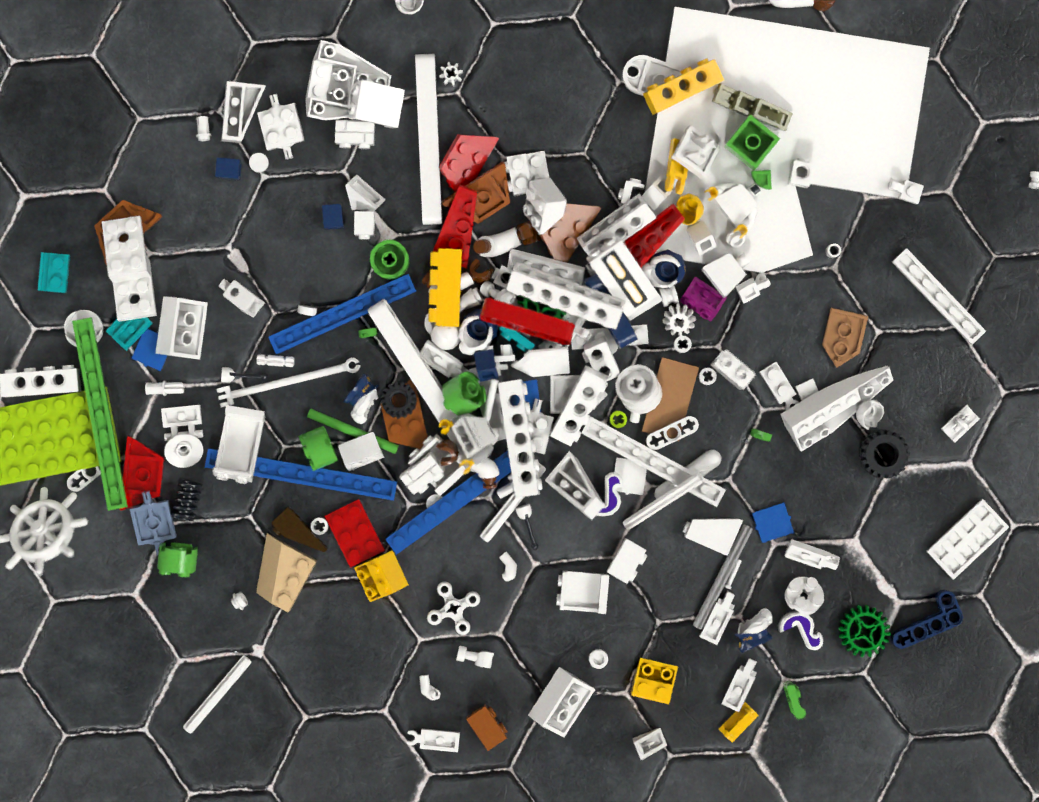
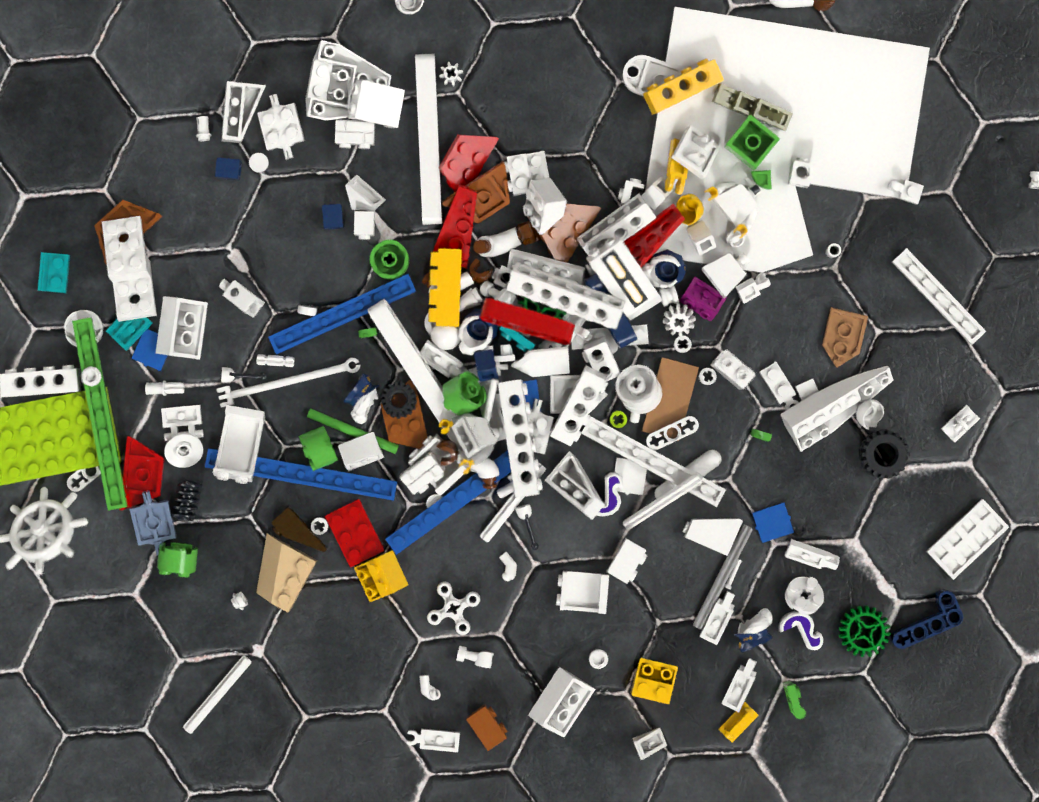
none -> white plate [81,367,101,386]

